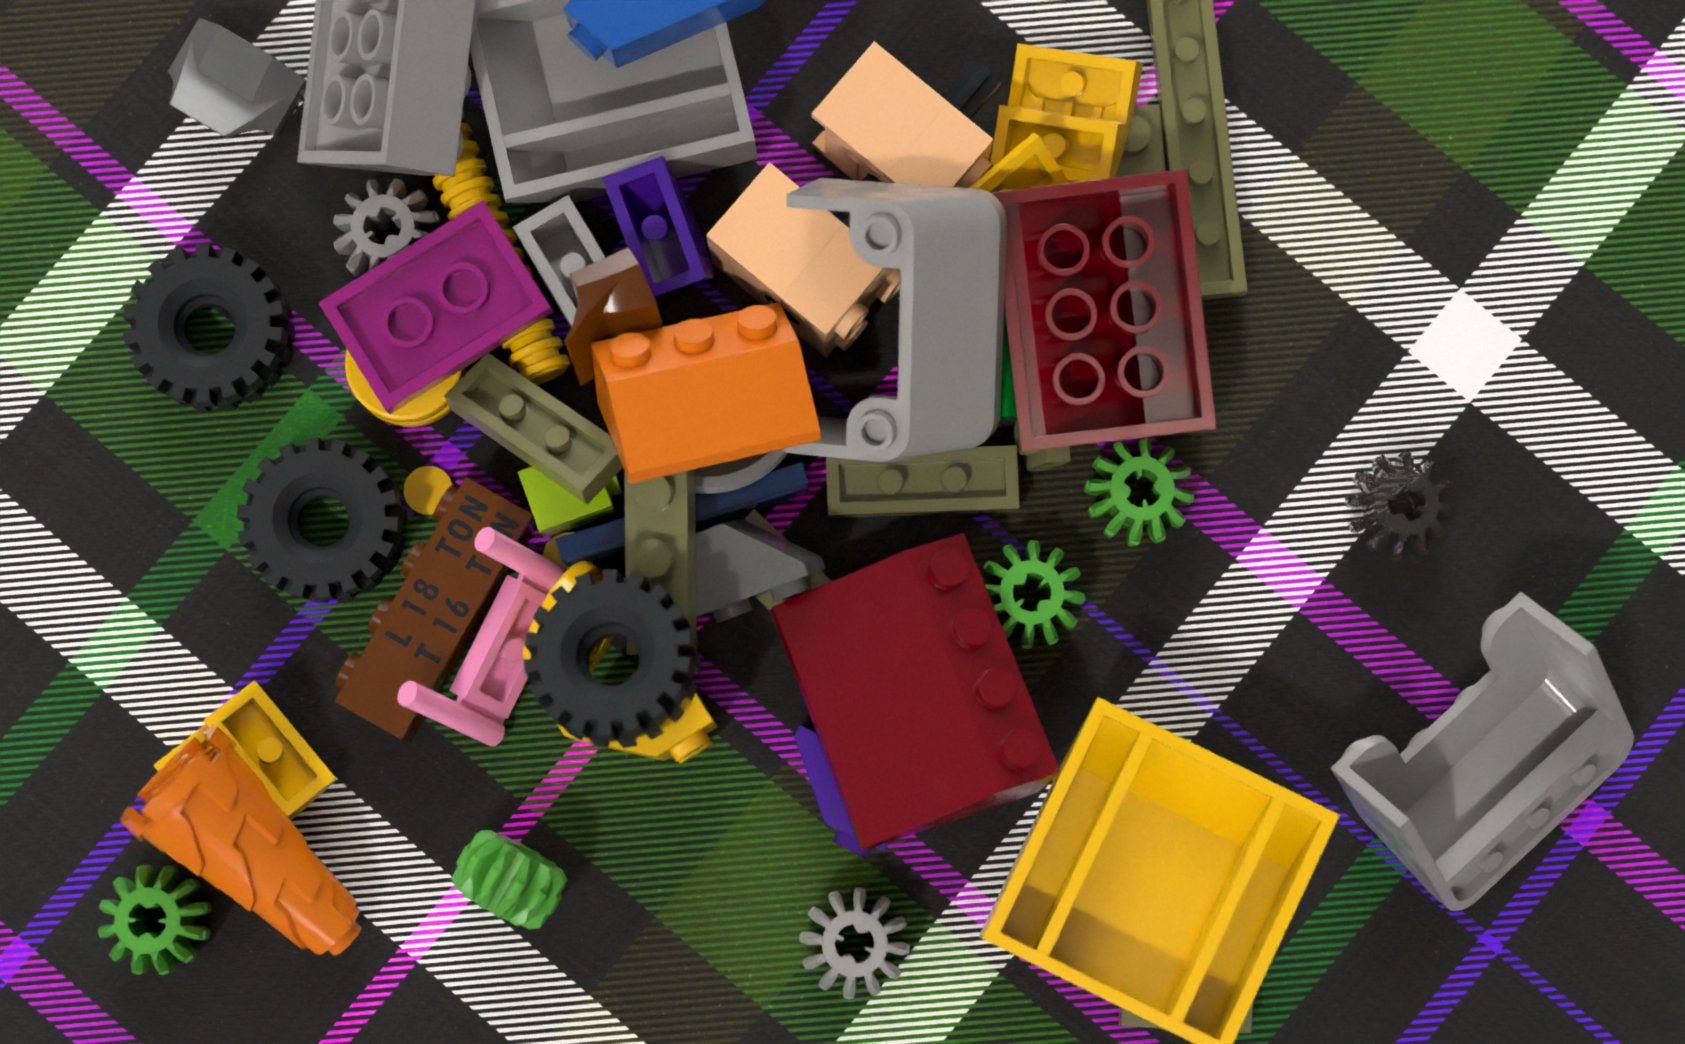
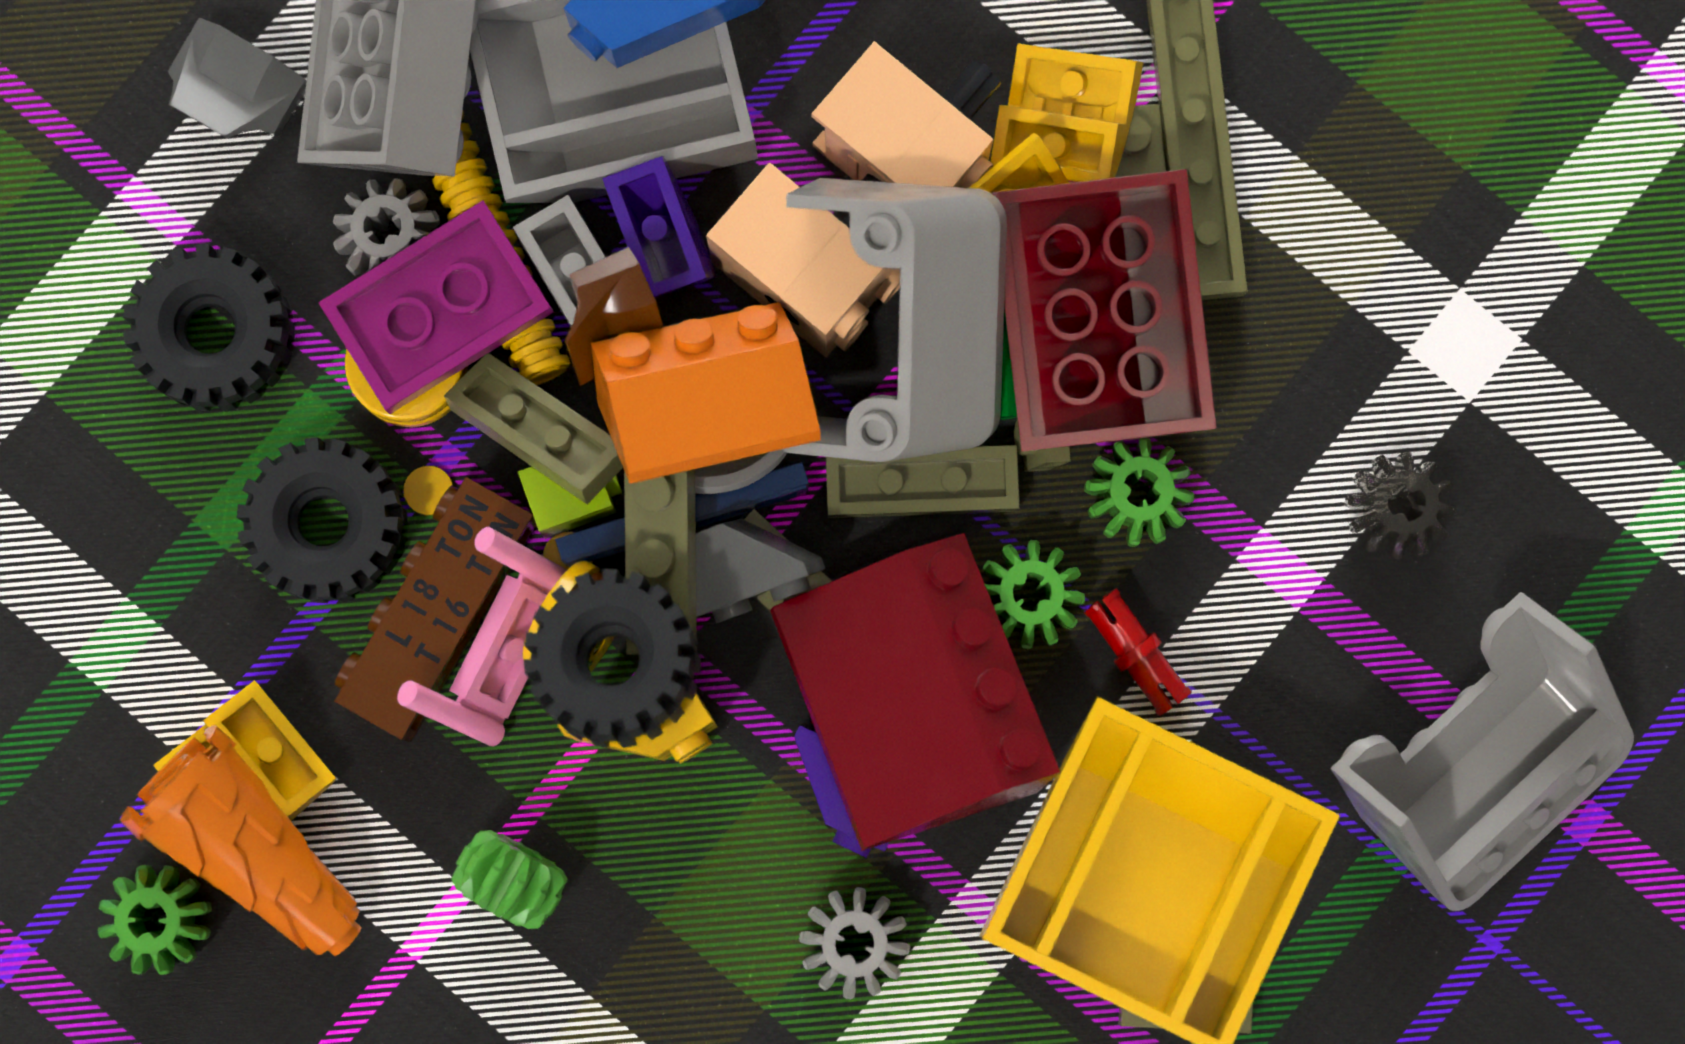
none -> red pin [1083,588,1192,716]

